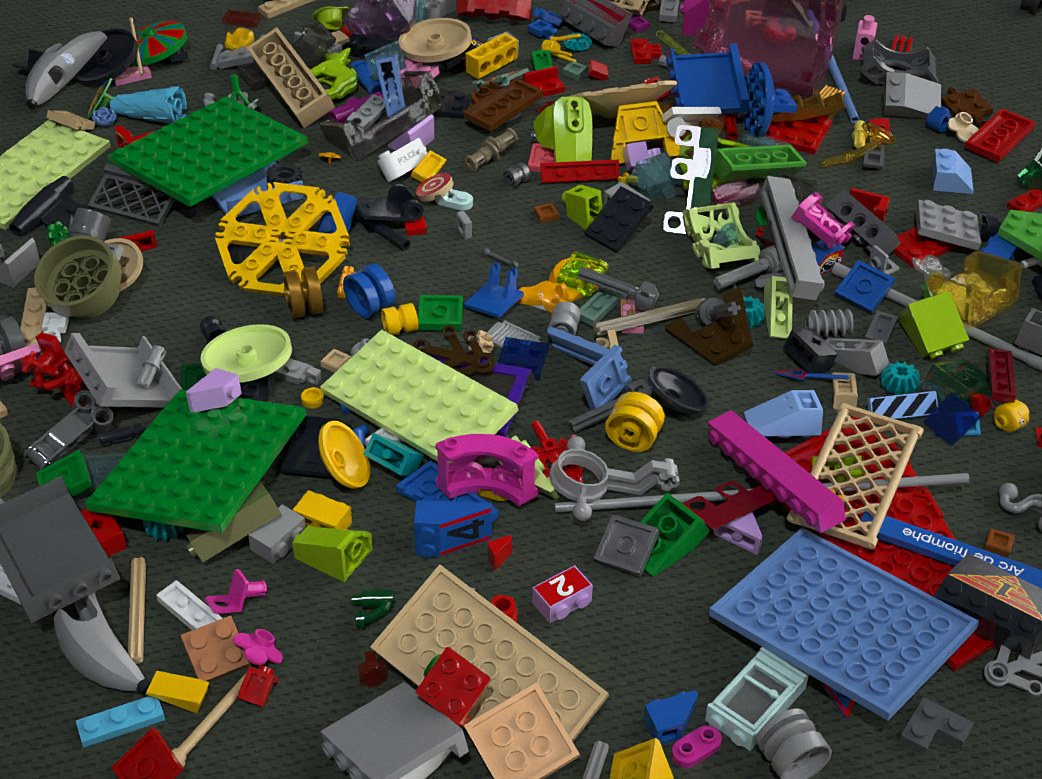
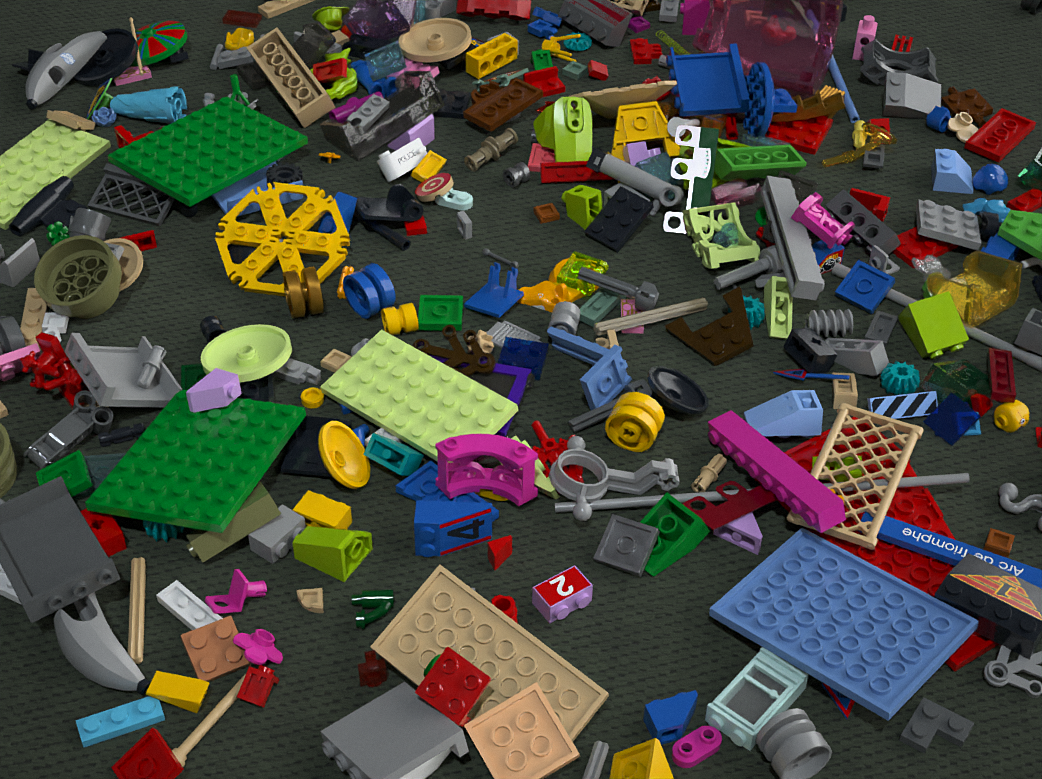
medium blue arch [375,54,407,117] -> none
white tile [662,107,721,122] -> none
dark grey piece [695,298,741,326] -> none
none -> tan tile [297,588,324,613]
none -> red plate [313,58,347,84]
none -> light grey piece [586,148,684,216]
none -> tan axle [691,454,727,493]
none -> dark azure animal [962,198,1011,223]
none -> blue hair [972,164,1008,195]

